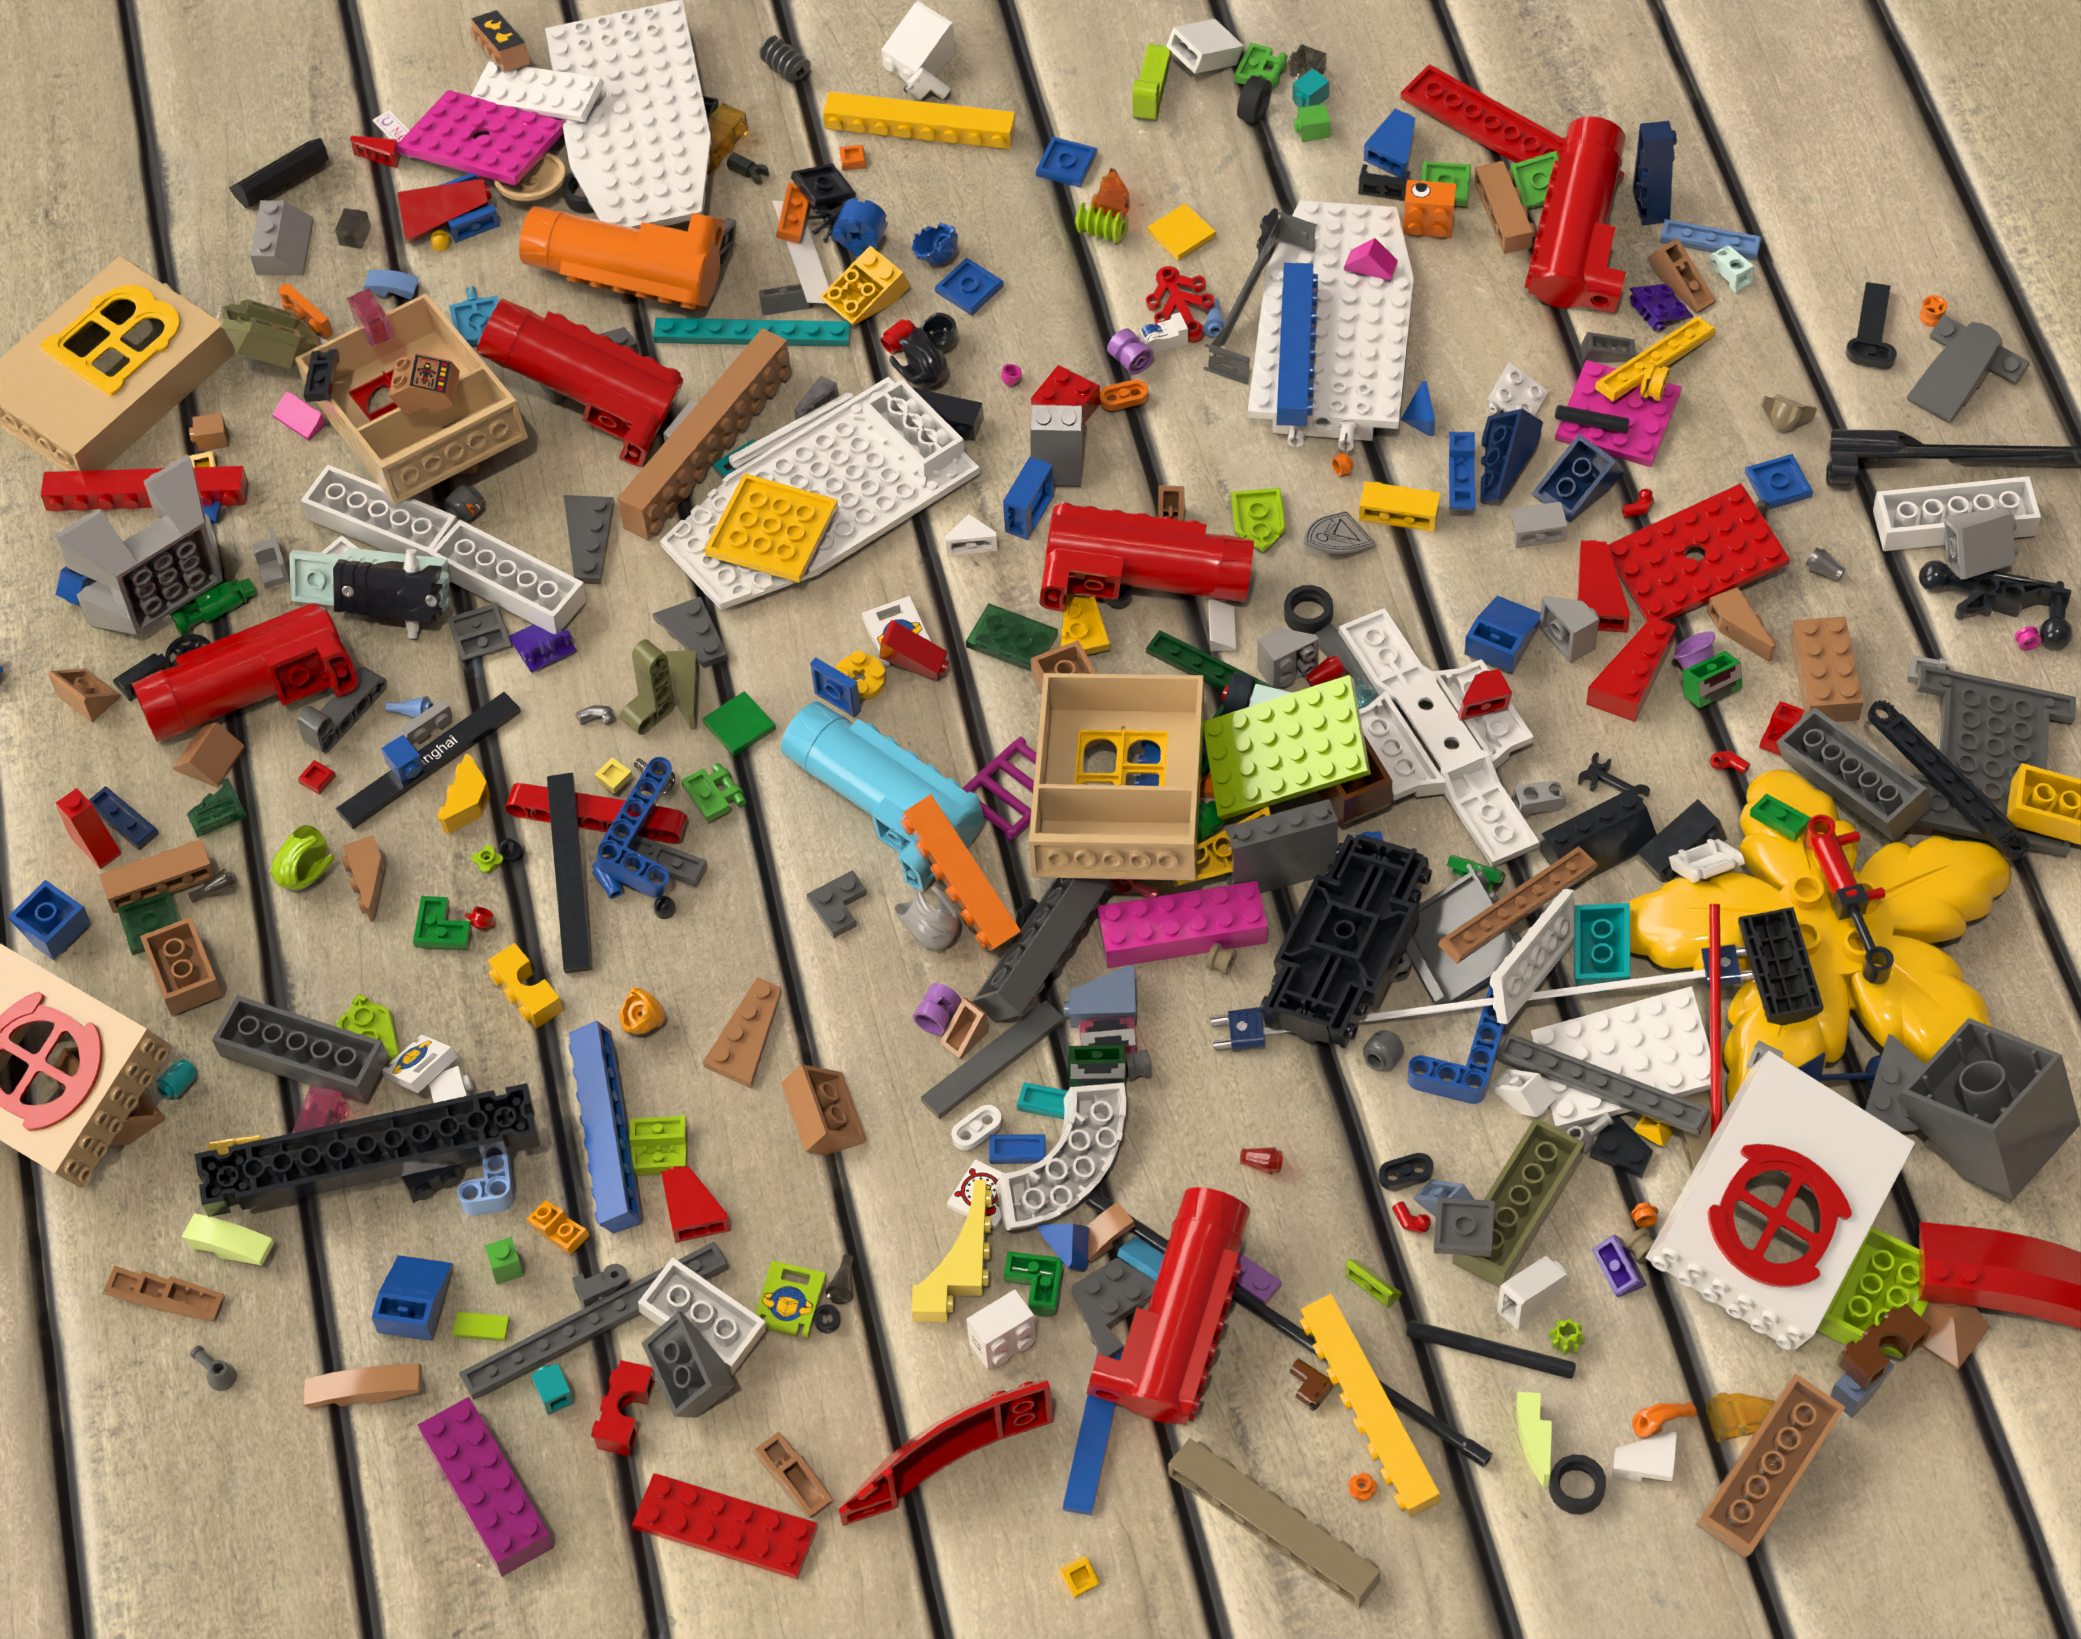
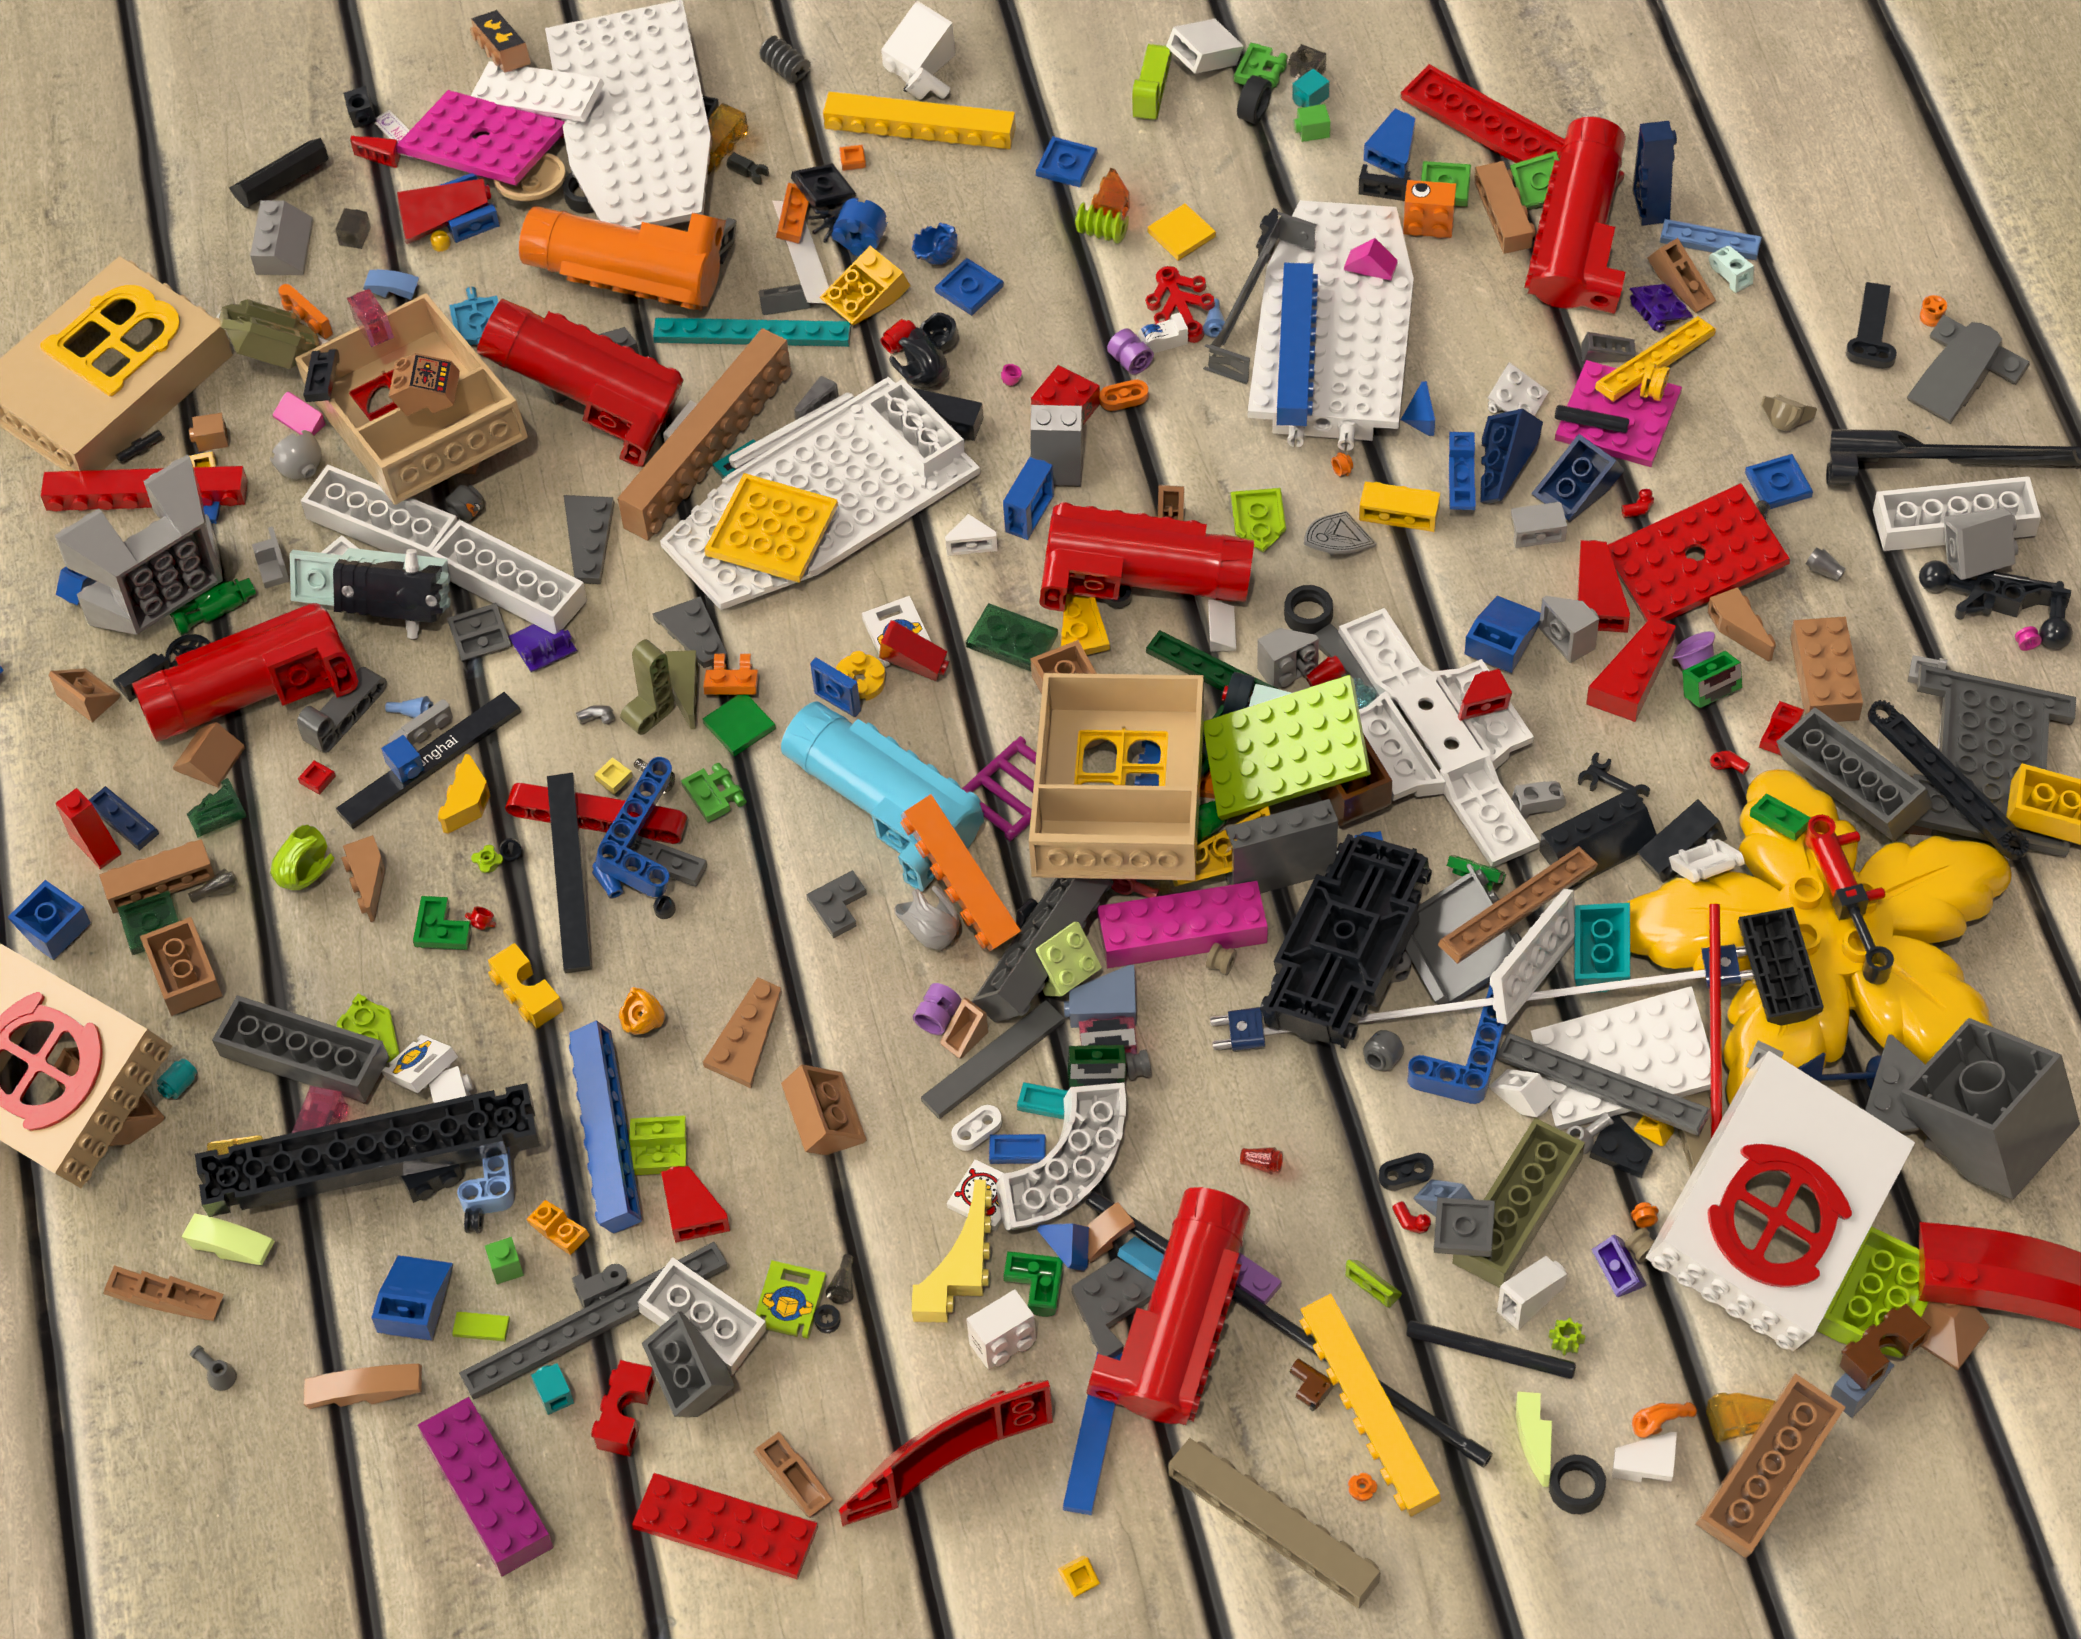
none -> black bar [115,430,163,463]
none -> light grey cylinder [270,430,322,479]
none -> black brick [343,86,377,128]
none -> black bush [464,1208,483,1233]
none -> orange plate [703,654,758,695]
none -> yellowish green bracket [1036,922,1102,996]

